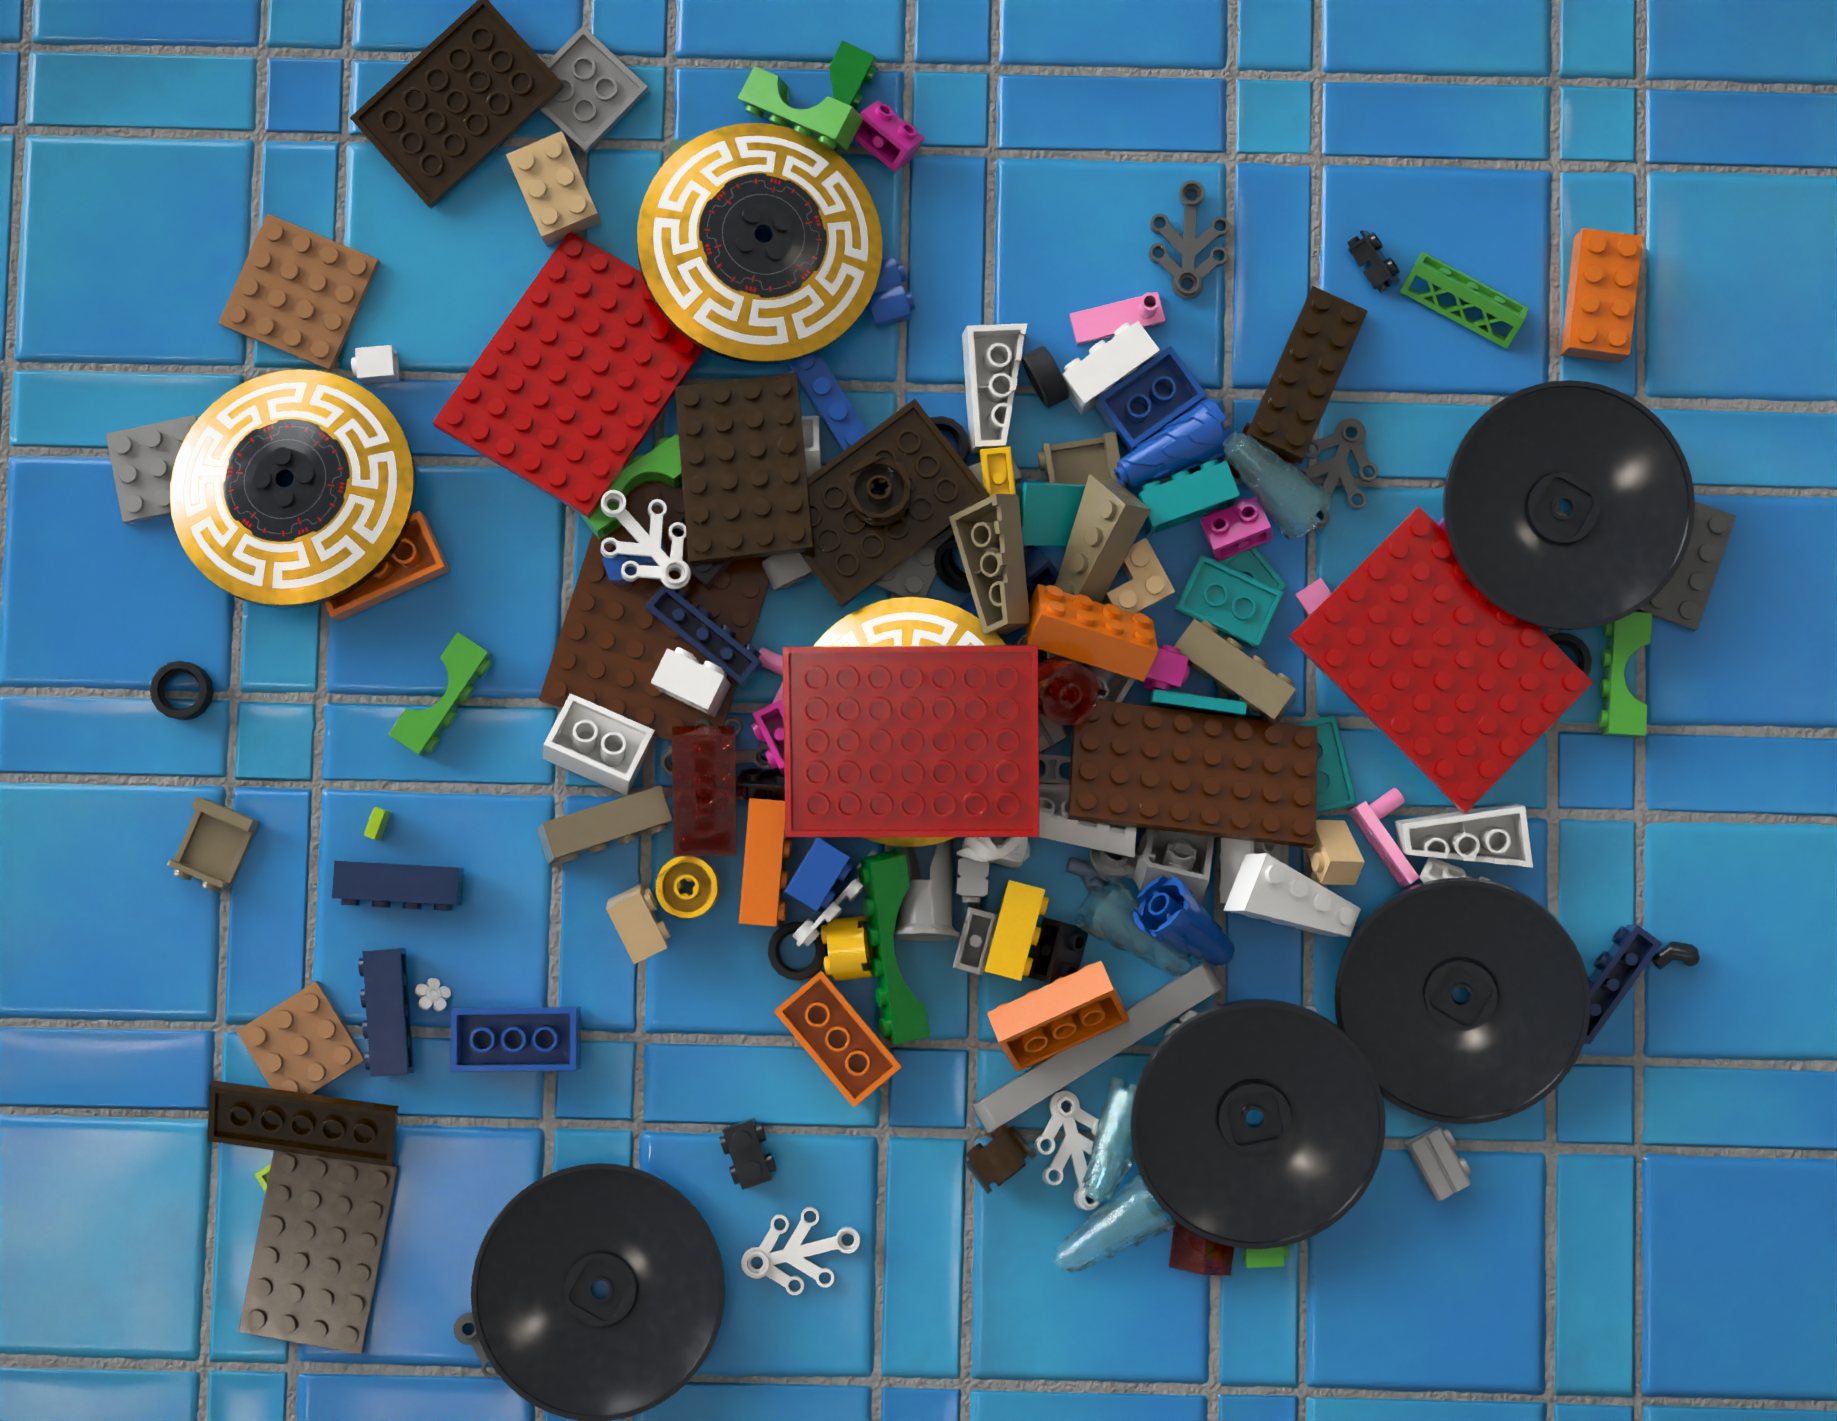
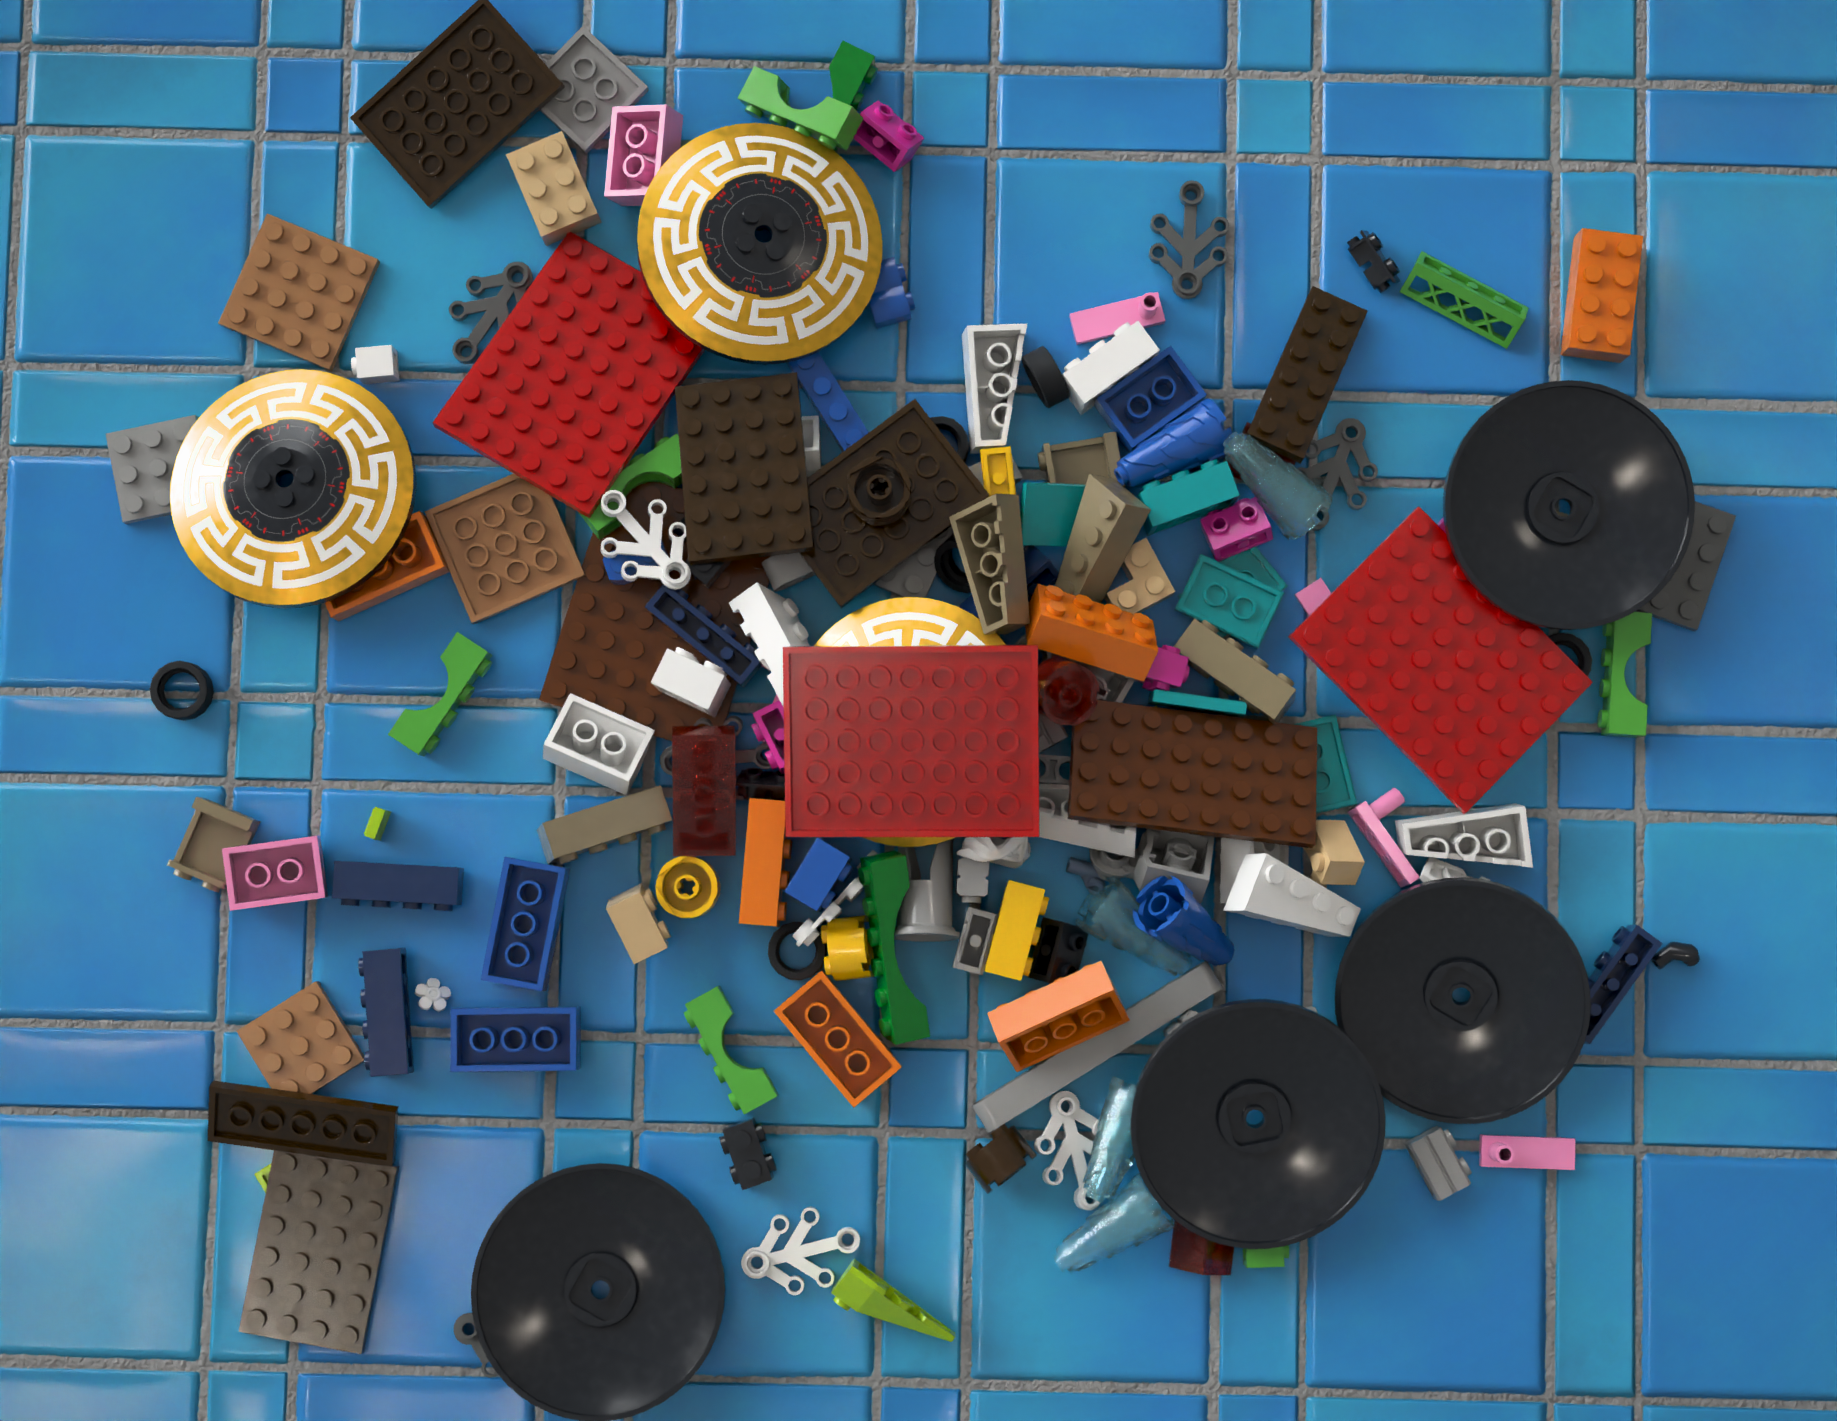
none -> bright pink brick [222,835,328,911]
none -> medium nougat plate [424,474,586,624]
none -> dark grey plant [449,262,533,364]
none -> blue brick [480,857,570,991]
none -> bright pink brick [604,104,683,206]
none -> bright green arch [683,986,779,1114]
none -> white wedge [729,582,810,705]
none -> lime wedge [831,1258,955,1342]
none -> bright pink piece [1479,1134,1575,1170]

